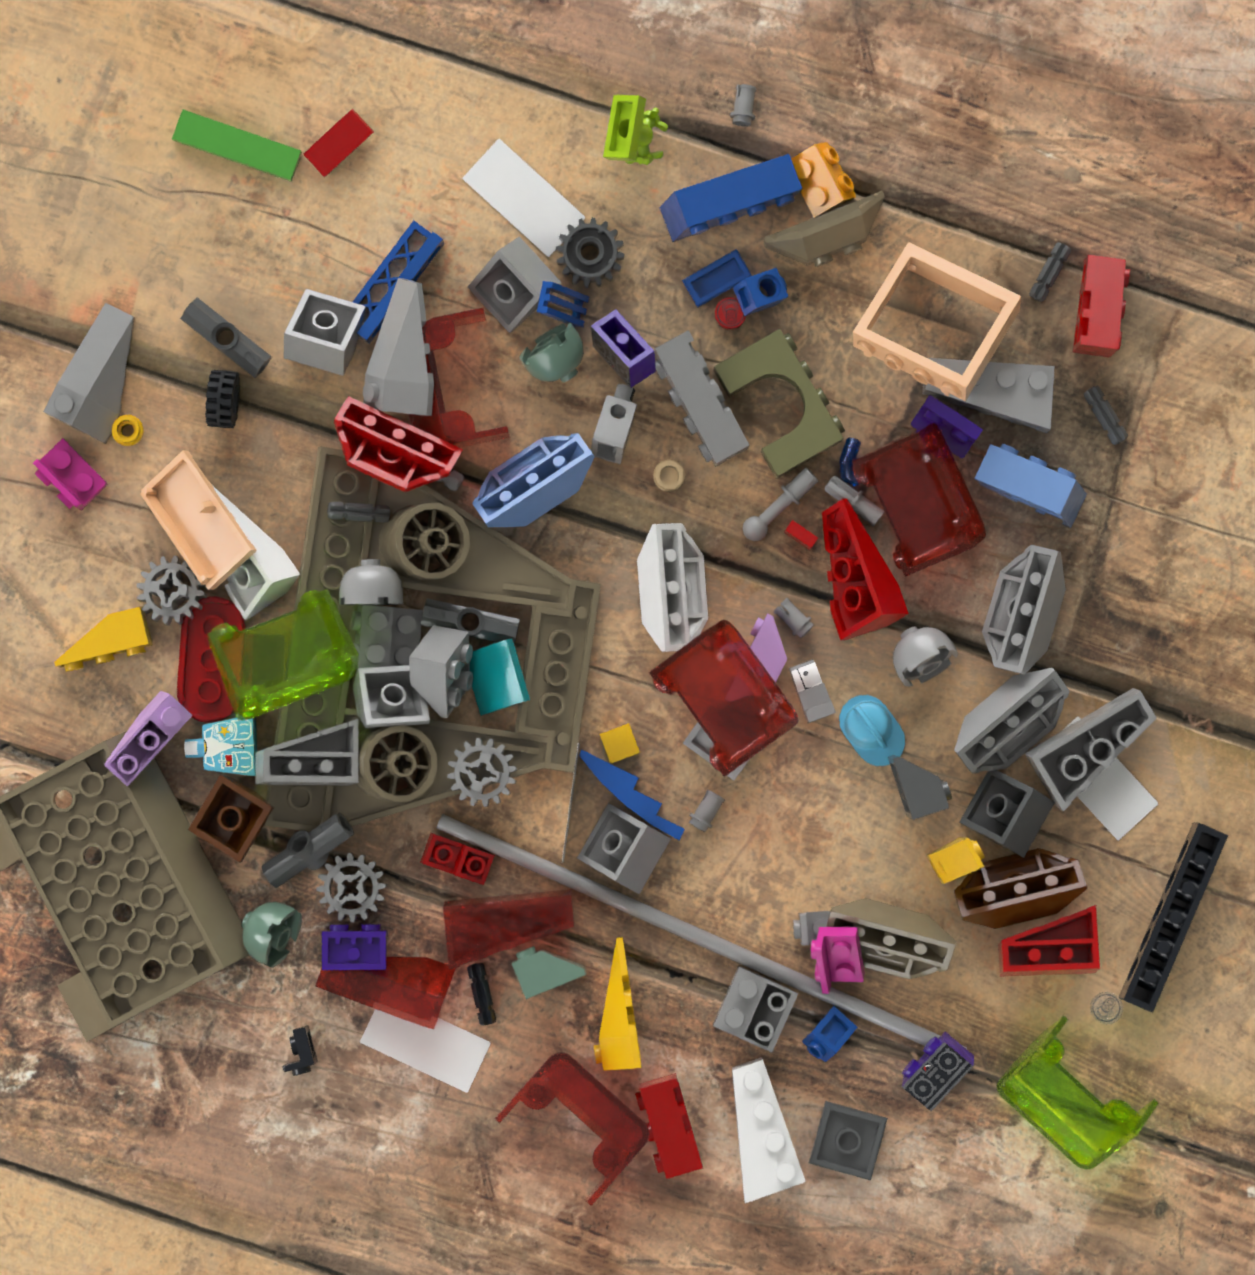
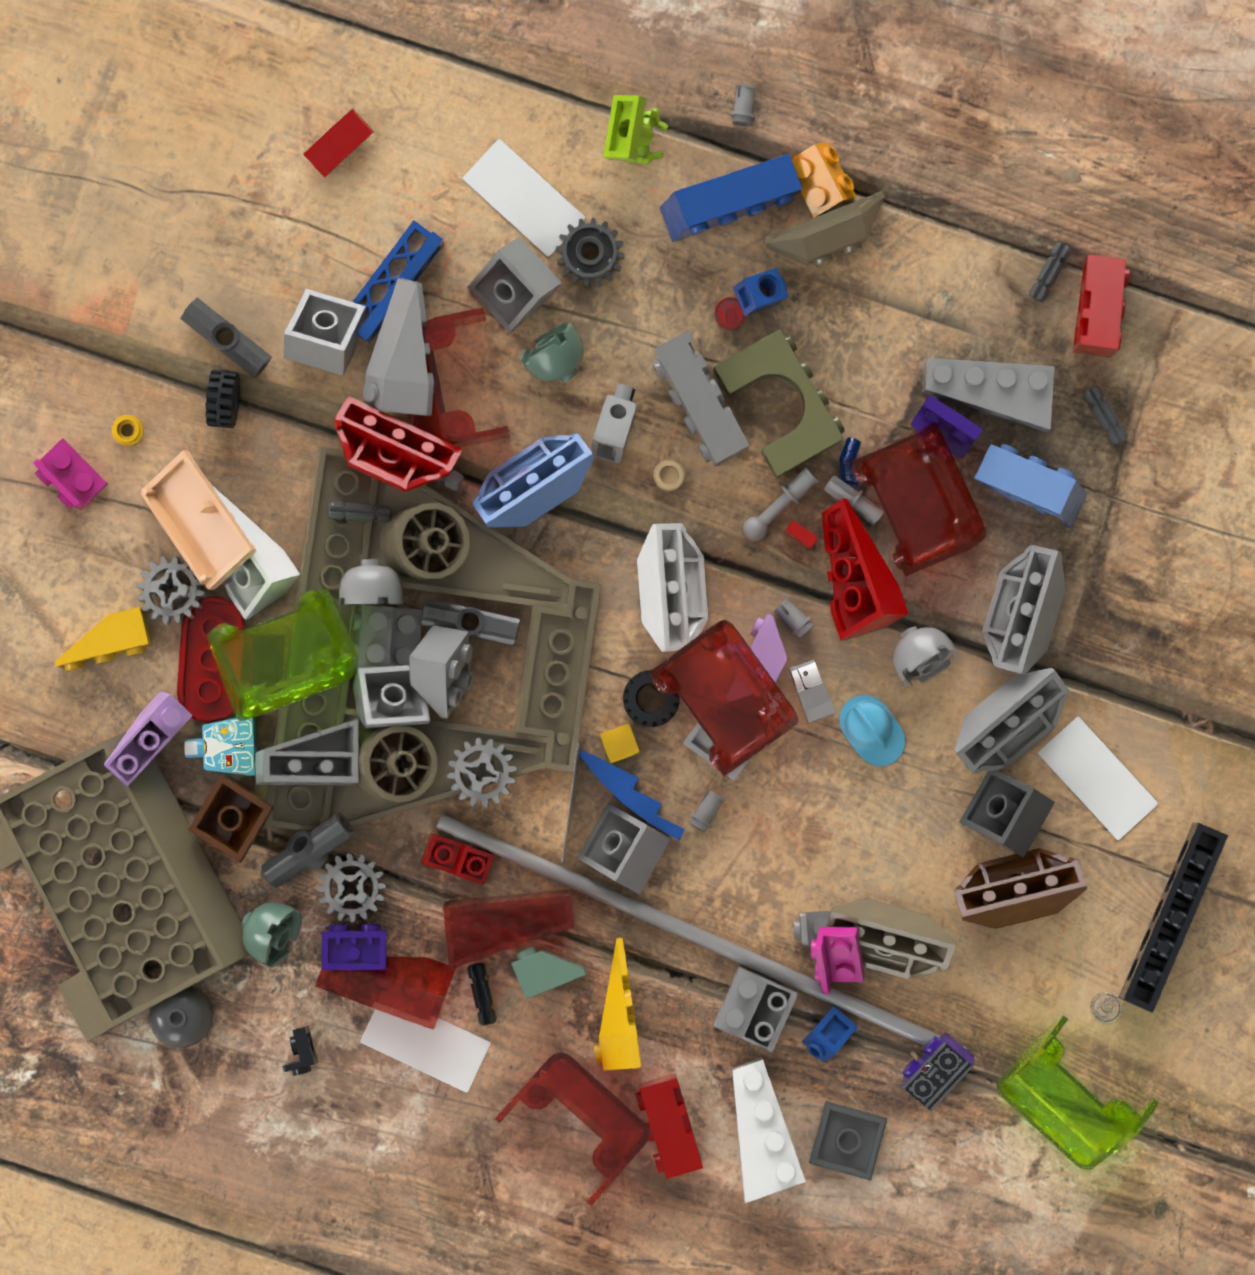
light grey wedge [43,303,134,444] -> none
bright green tile [172,109,302,182] -> none
teal slope [469,639,530,716] -> none
blue tile [537,281,589,327] -> none
dark purple brick [591,309,656,388] -> none
blue tile [682,249,752,308] -> none
light nougat window [853,242,1021,401] -> none
dark grey slope [888,755,952,820] -> none
yellow slope [926,837,985,884] -> none
red wedge [998,905,1100,977] -> none
light grey wedge [1025,688,1157,812] -> none
none -> dark grey cylinder [149,986,214,1048]
none -> black tyre [623,670,680,727]

